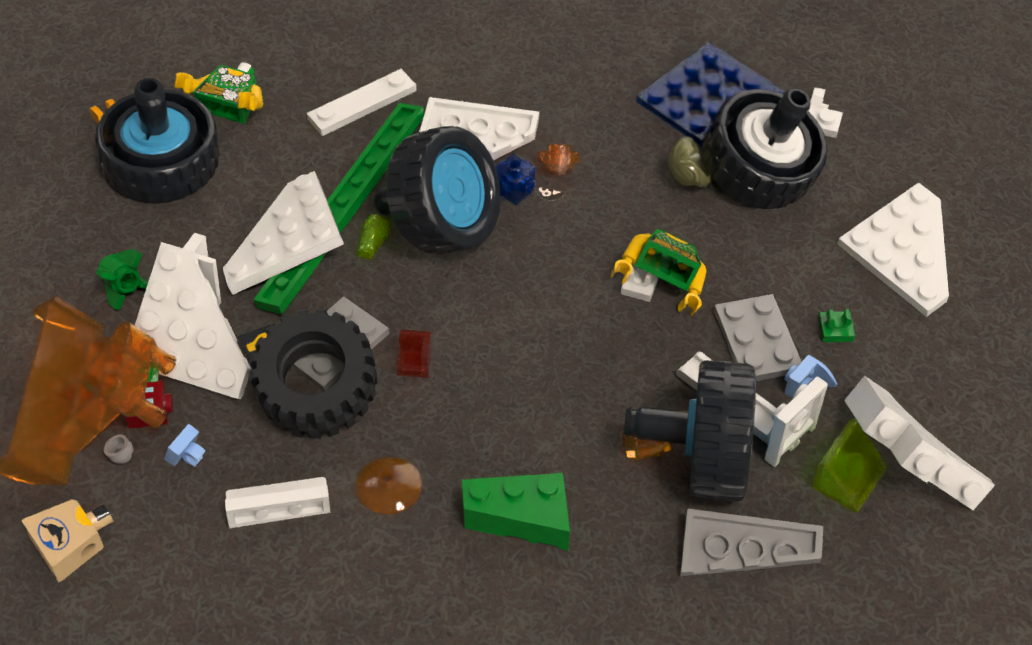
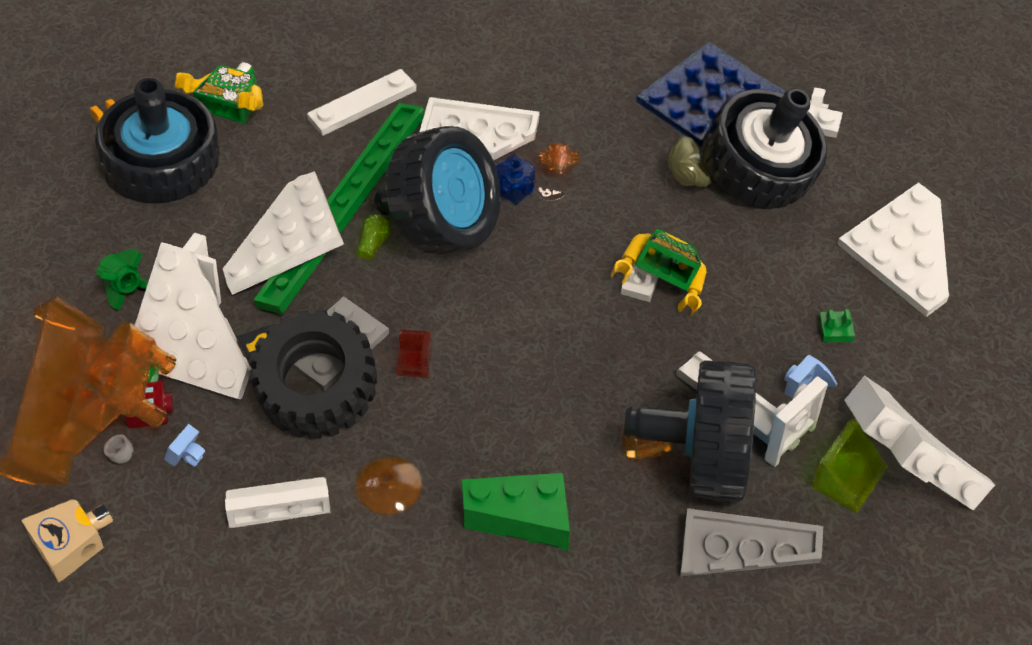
light grey plate [714,294,802,381] -> none

